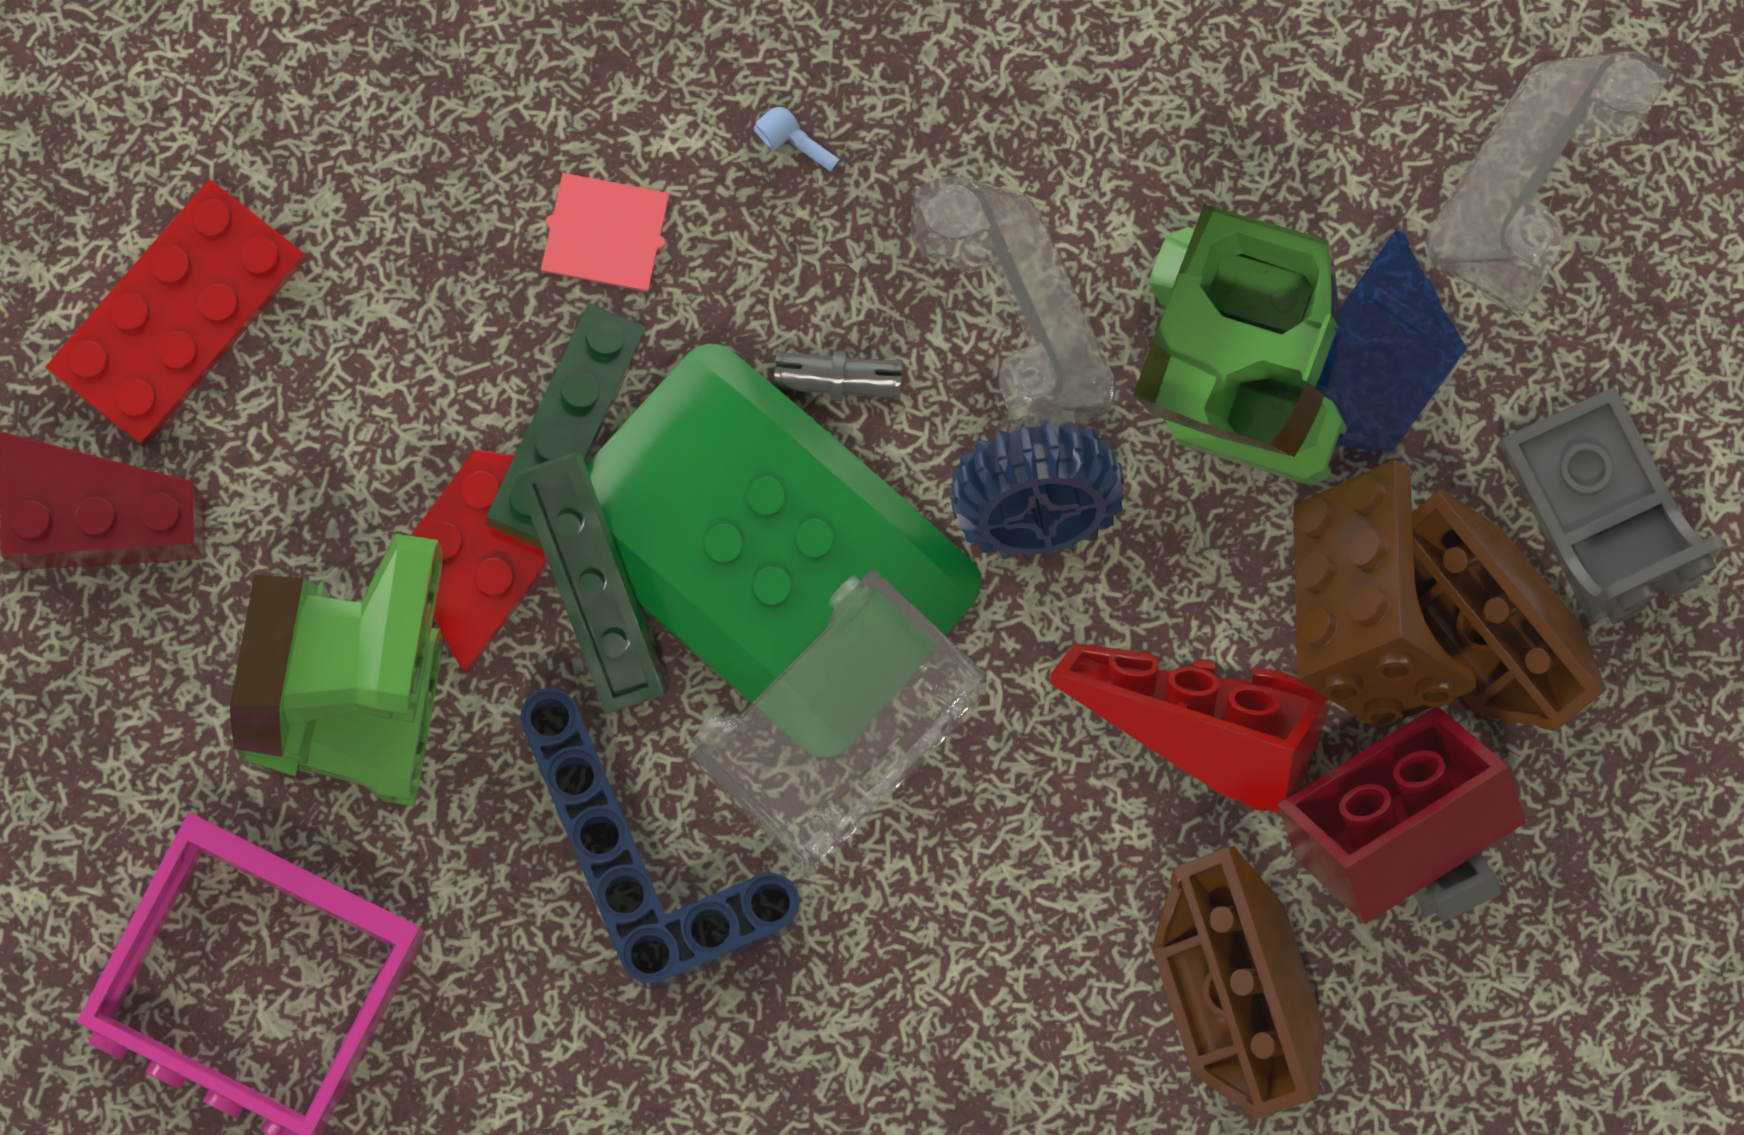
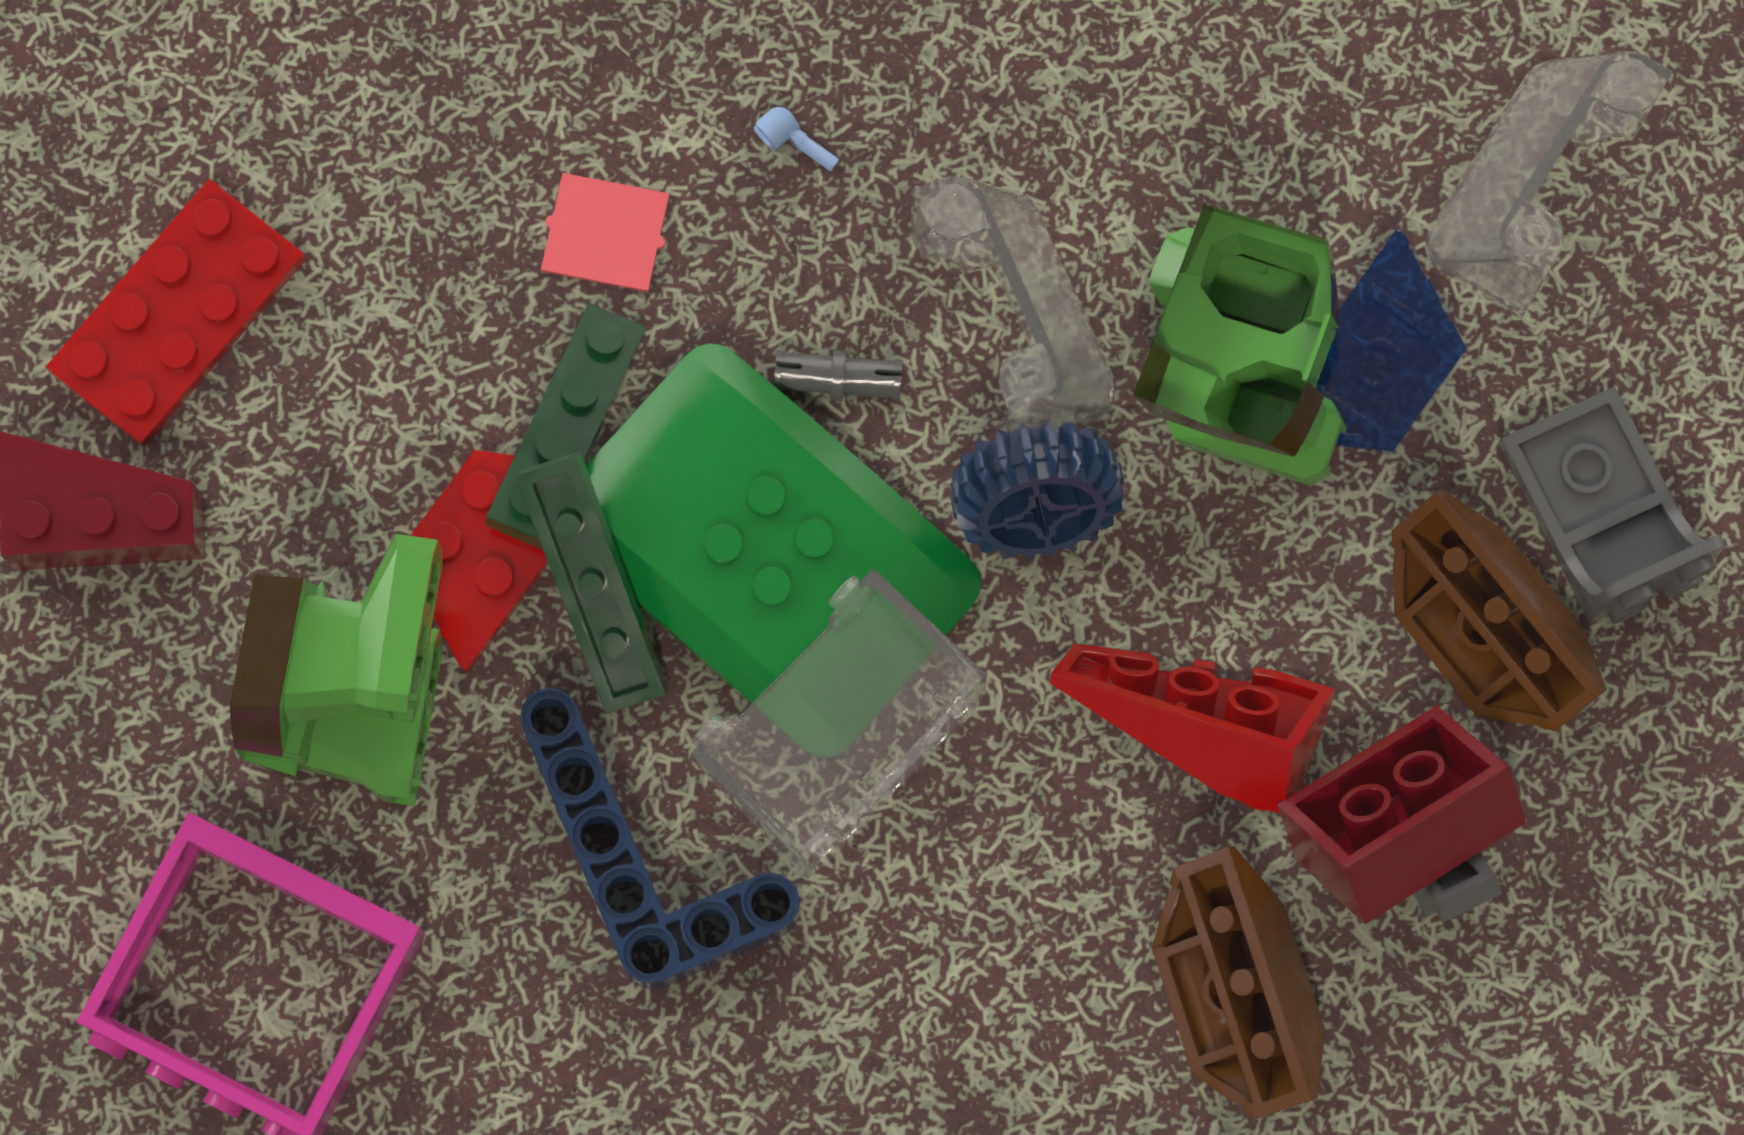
reddish brown bracket [1293,459,1476,727] -> none

